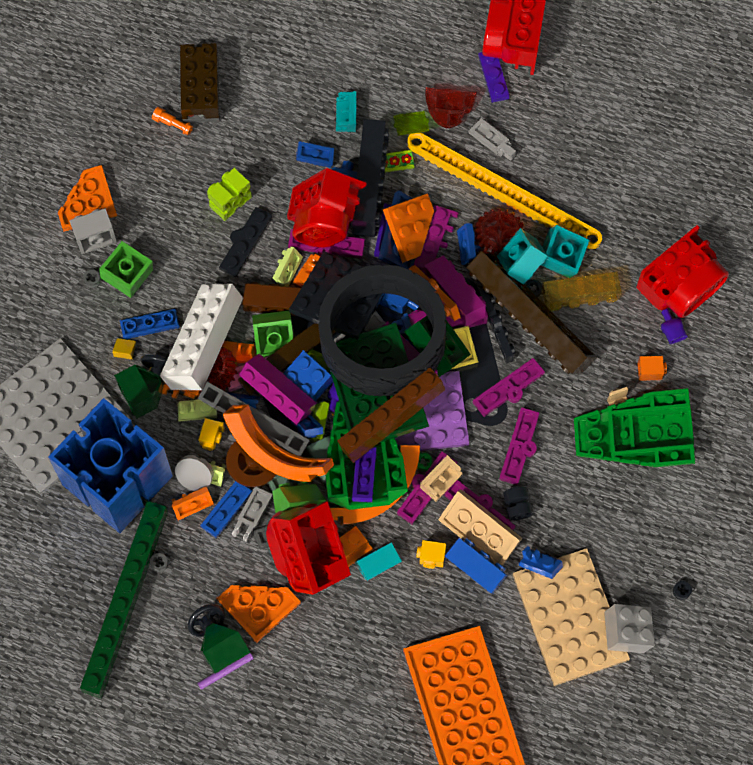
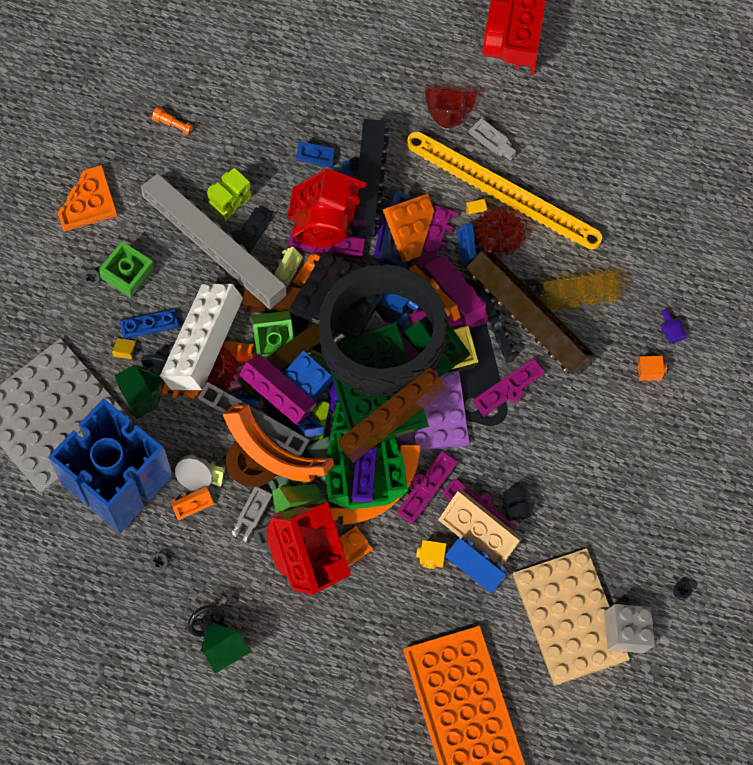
light grey brick [69,208,117,255] -> none
dark green brick [80,501,168,699] -> none
yellowish green plate [177,399,217,421] -> none
dark brown piece [180,43,220,123] -> none
medium lavender bar [197,653,254,690] -> none
yellow brick [199,418,225,451] -> none
blue plate [200,481,252,539] -> none
orange plate [216,585,301,643] -> none
teal hinge [336,91,357,132] -> none
teal hinge [355,542,402,581] -> none
tile [385,150,414,172] -> none
clear neon green piece [393,111,430,136] -> none
green bush [417,453,433,472] -> none
tan hinge [420,455,463,502] -> none
dark purple plate [478,52,509,103] -> none
teal brick [497,228,548,285] -> none
magenta hinge [499,407,539,485] -> none
blue plate [519,546,563,579] -> none
teal brick [541,225,589,278] -> none
green wedge [574,388,695,467] -> none
tan bracket [607,387,628,406] -> none
red brick [636,225,729,318] -> none
none -> light grey brick [141,173,286,309]
none -> yellow slope [466,199,487,215]

